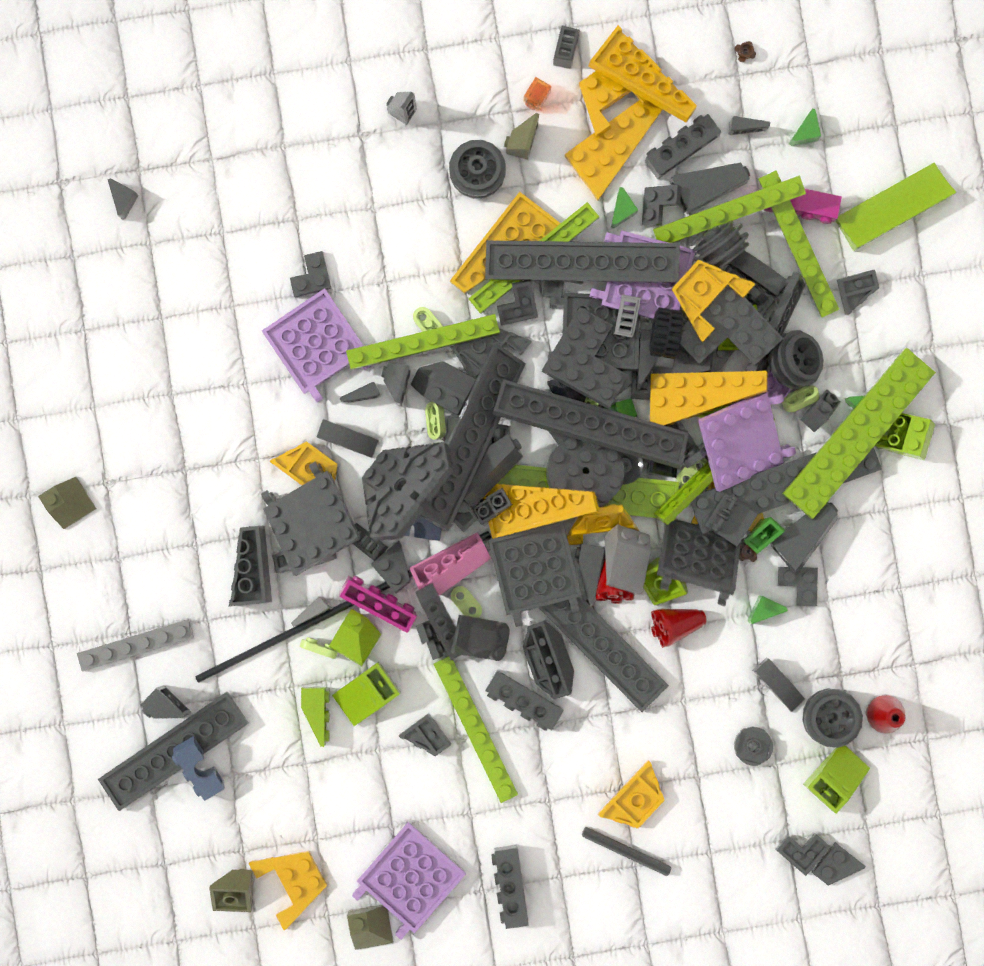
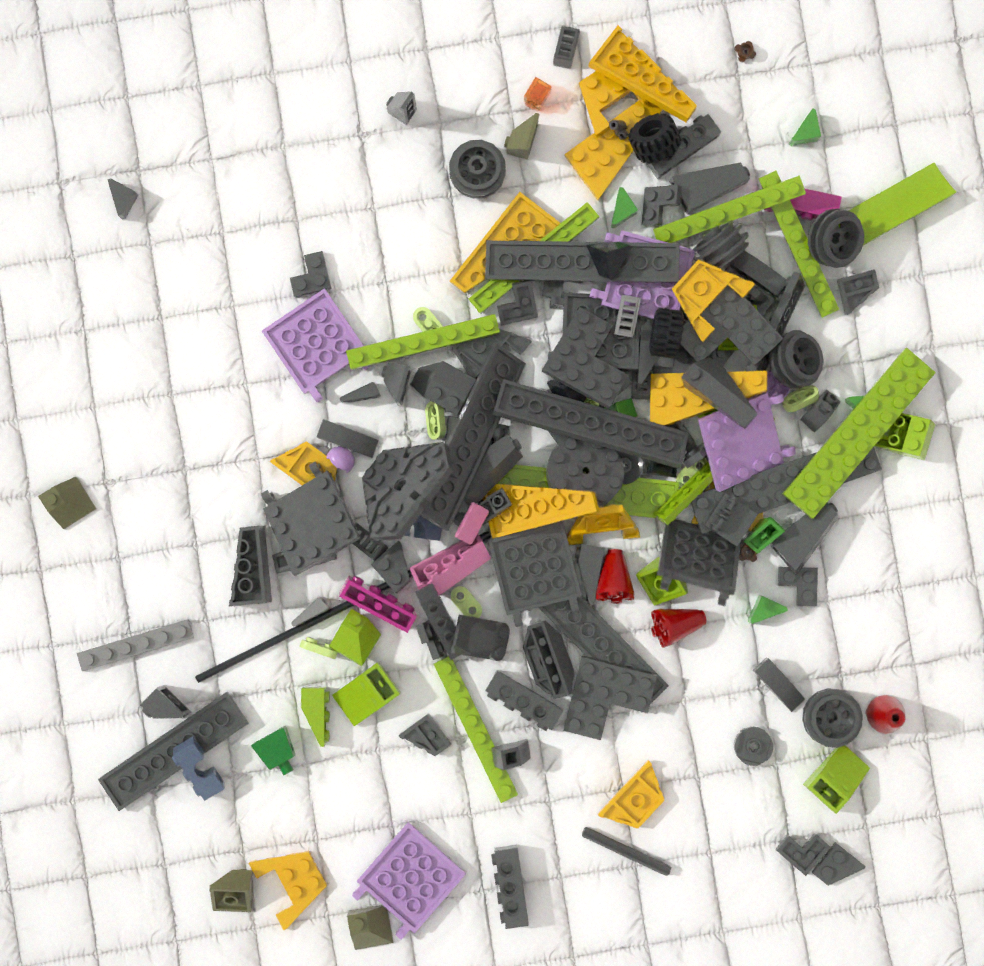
light grey slope [605,524,651,595] -> none
dark grey slope [728,116,771,135] -> none
none -> green torso [251,726,296,776]
none -> lavender hair [326,446,355,473]
none -> bright pink slope [454,502,489,544]
none -> dark grey slope [492,739,531,770]
none -> dark grey plate [563,656,657,740]
none -> black slope [586,242,632,281]
none -> dark grey arm [609,120,628,140]
none -> black tyre [628,113,681,164]
none -> dark grey wedge [681,357,757,429]
none -> dark grey wheel [808,208,864,268]

